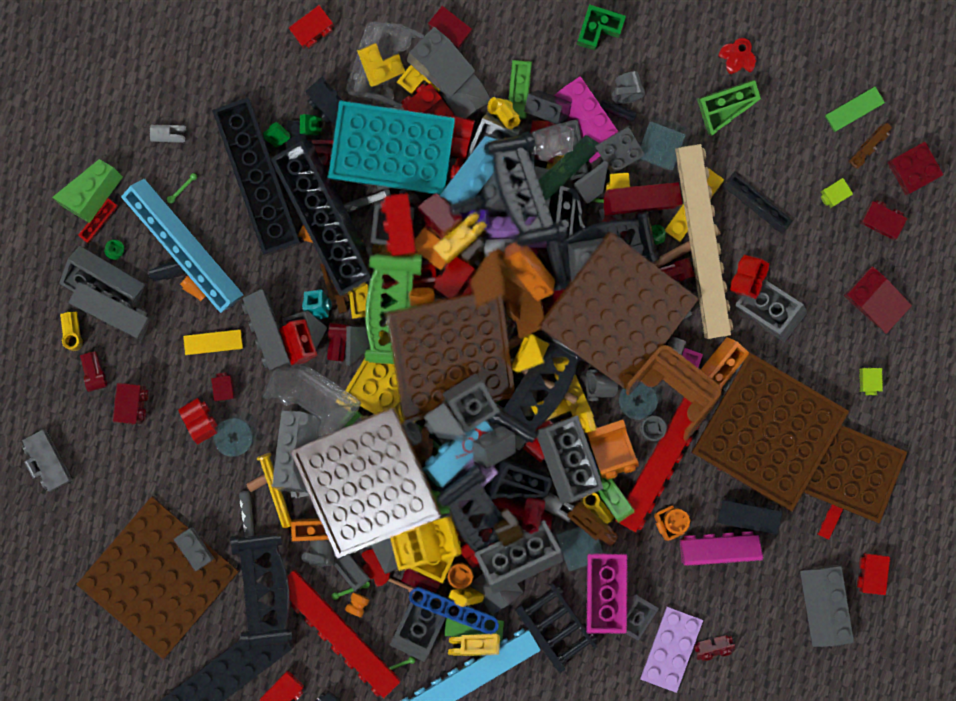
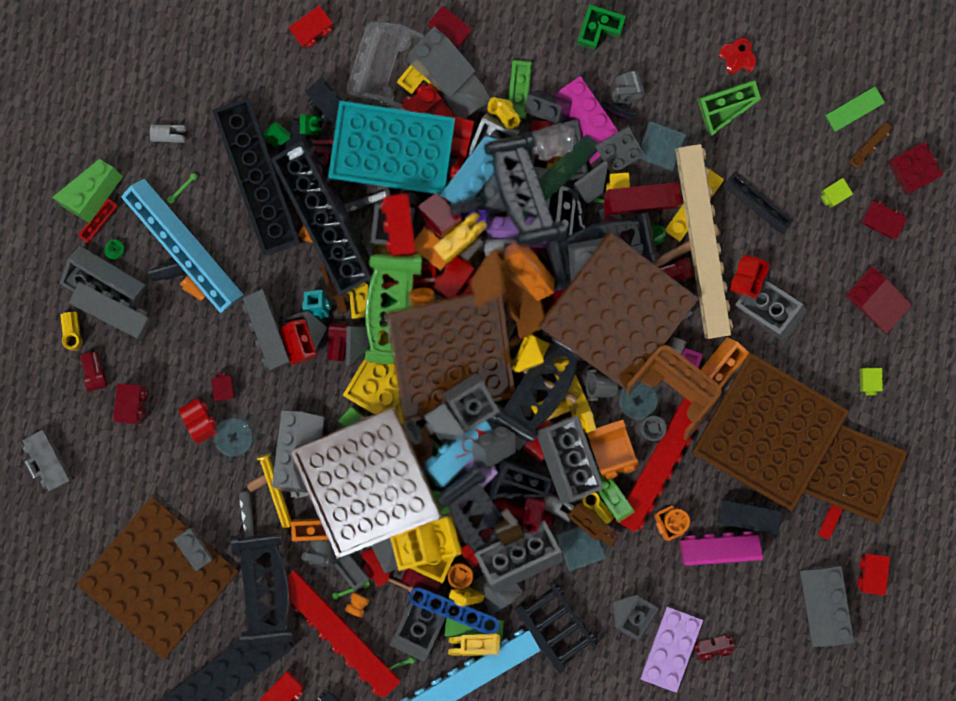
yellow tile [183,330,243,355] -> none
clear windscreen [263,366,361,436] -> none
yellow plate [357,43,405,87] -> none
dark pink slope [587,554,627,633] -> none

